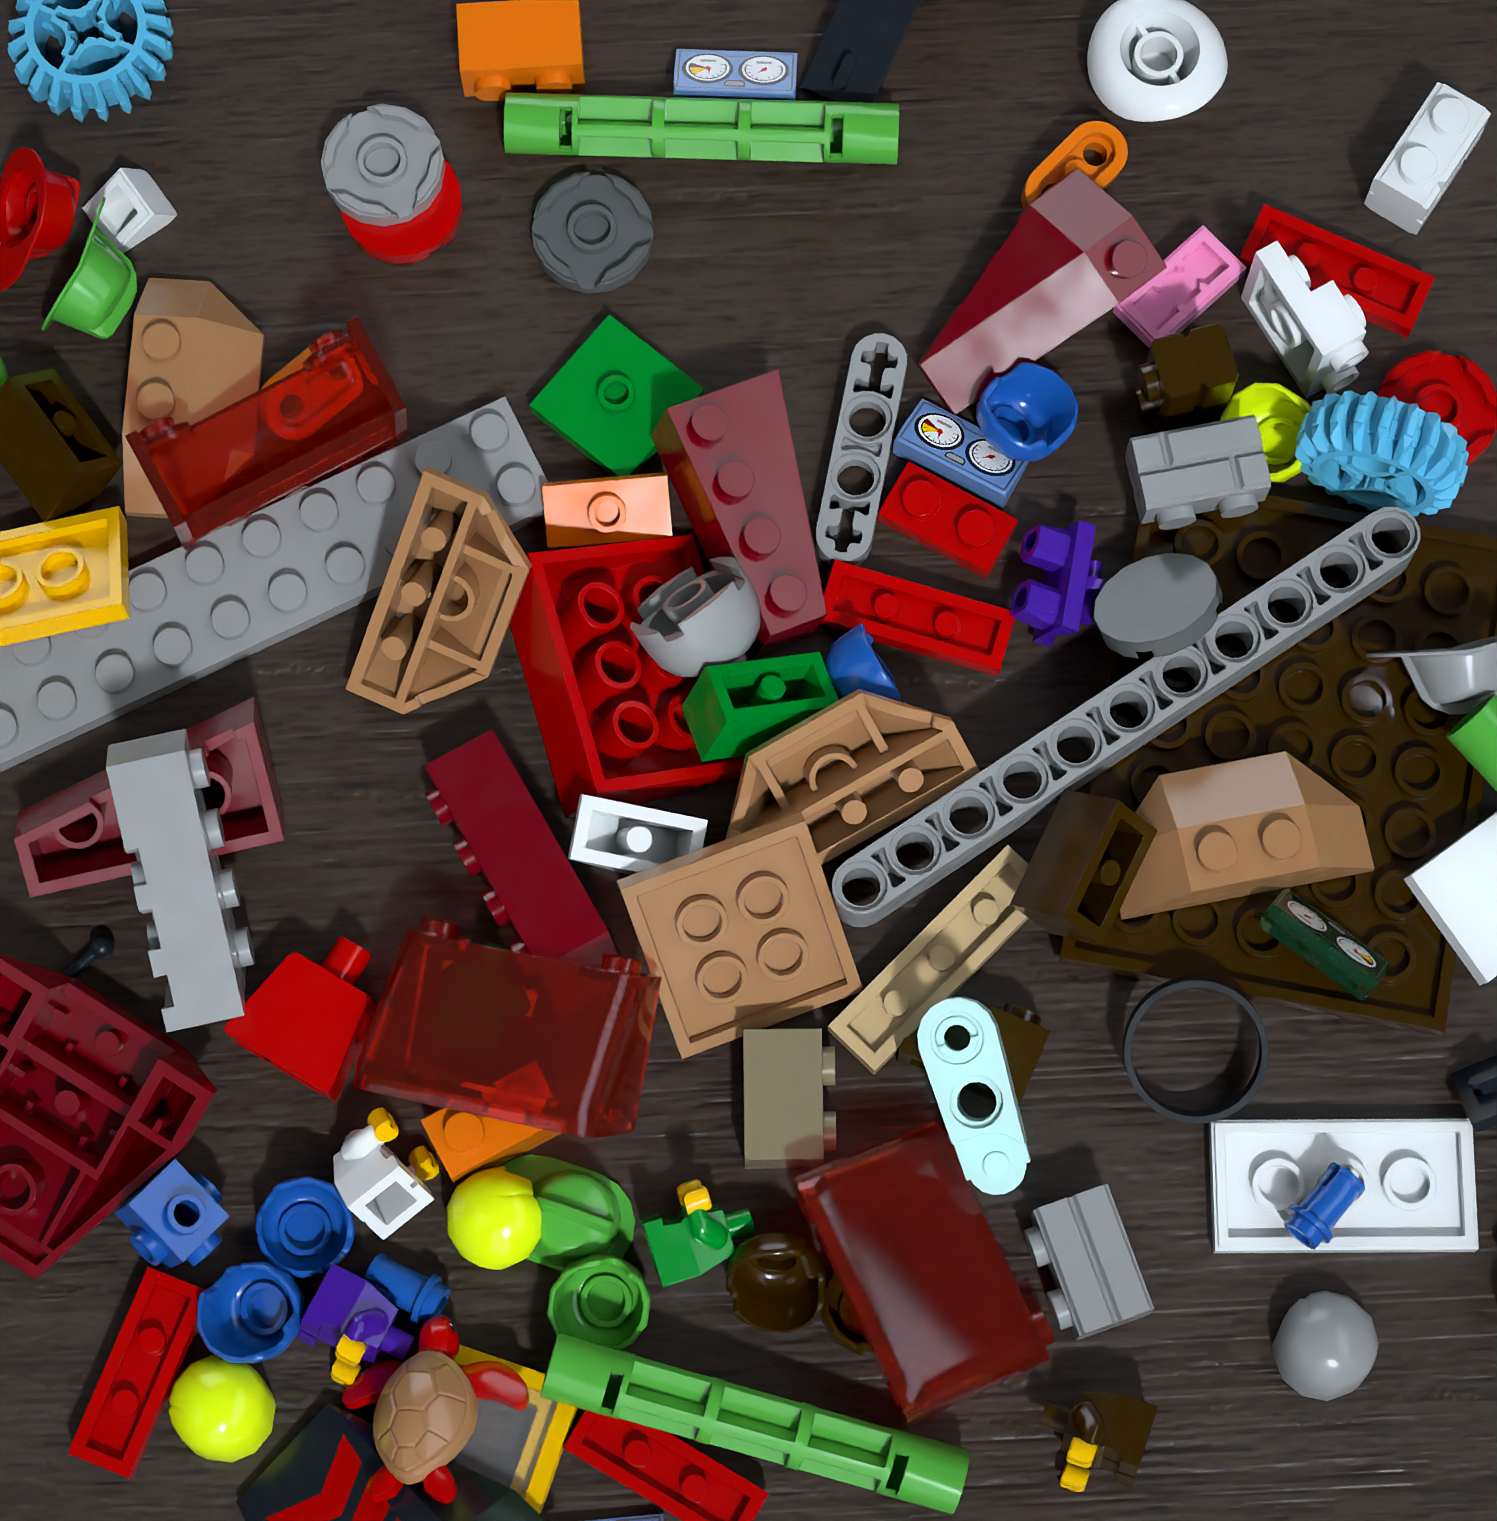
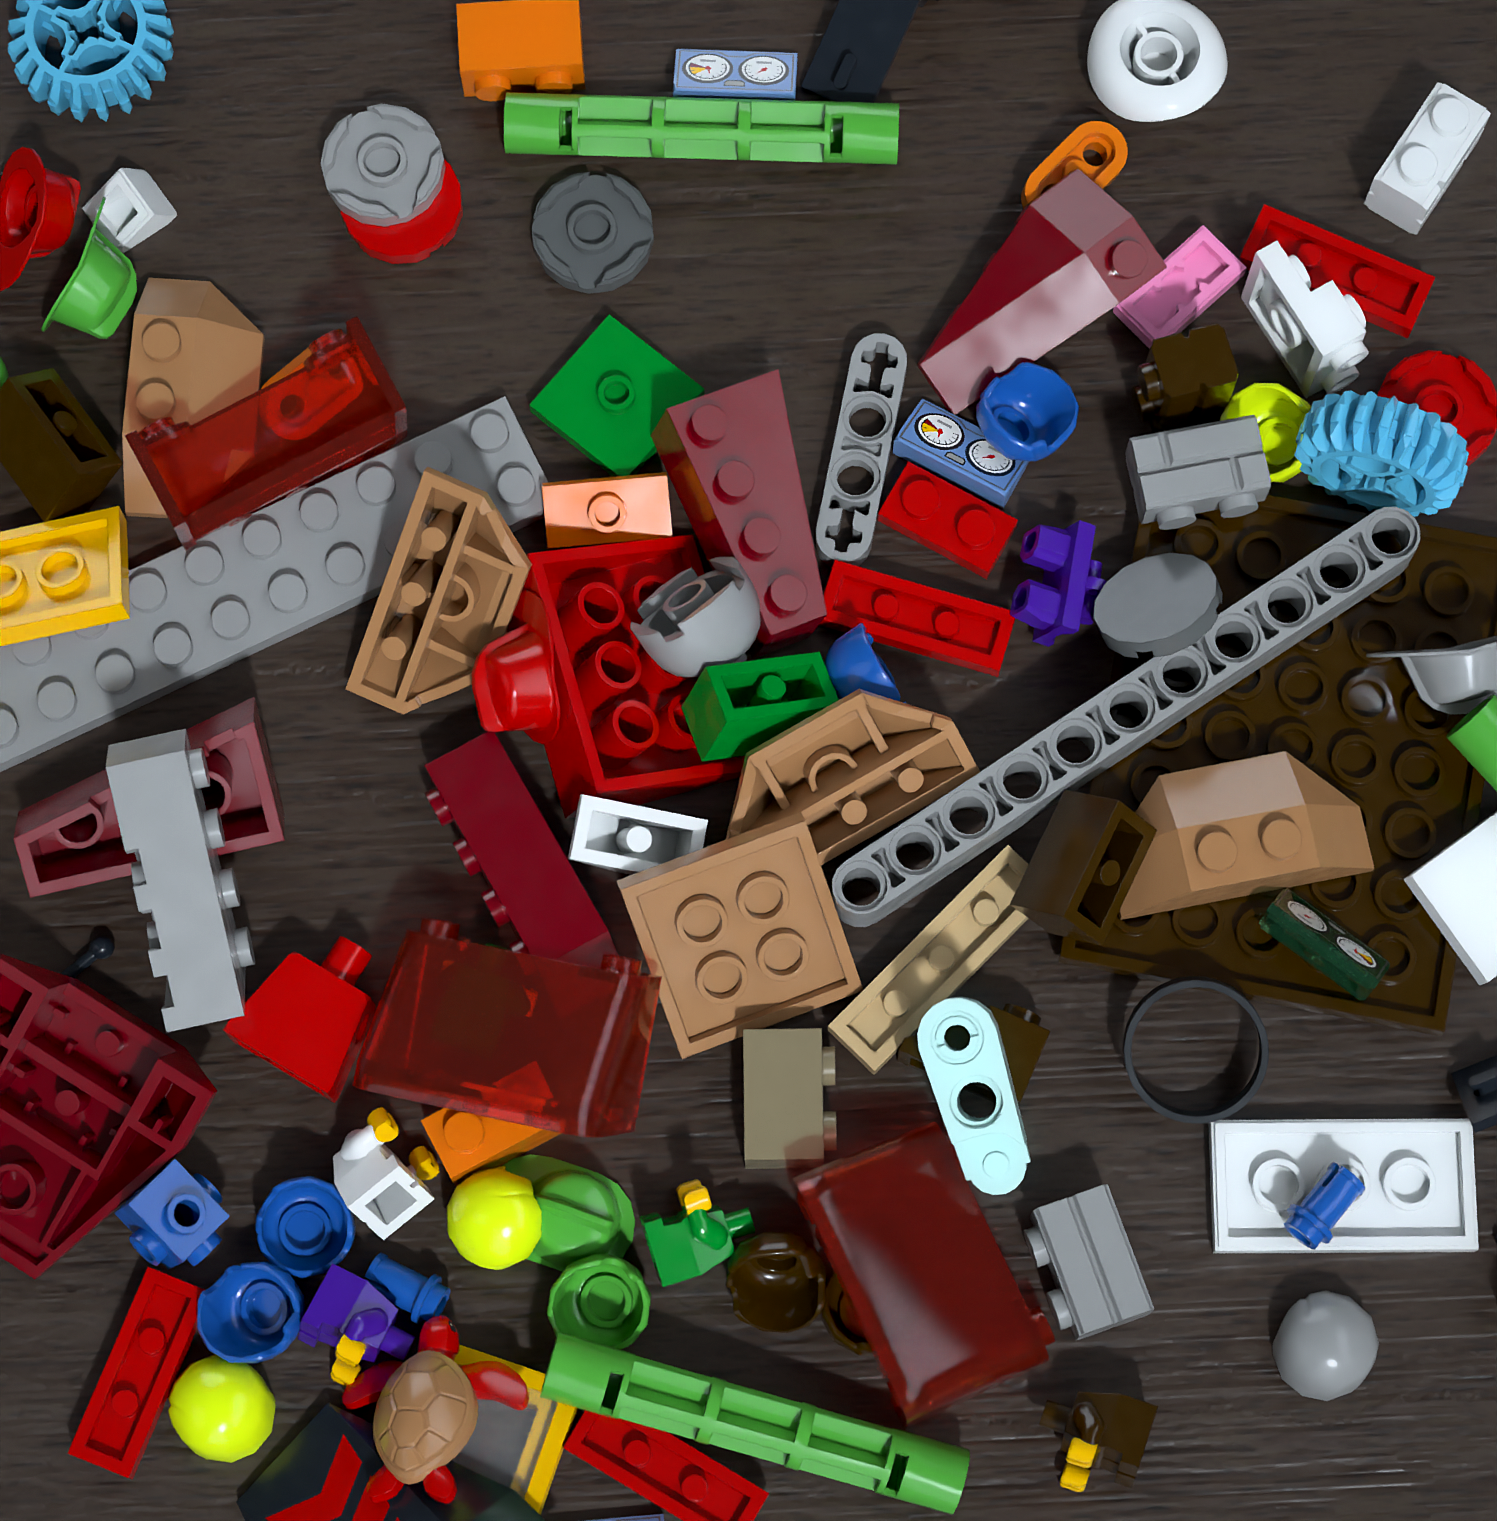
none -> red piece [472,590,561,744]

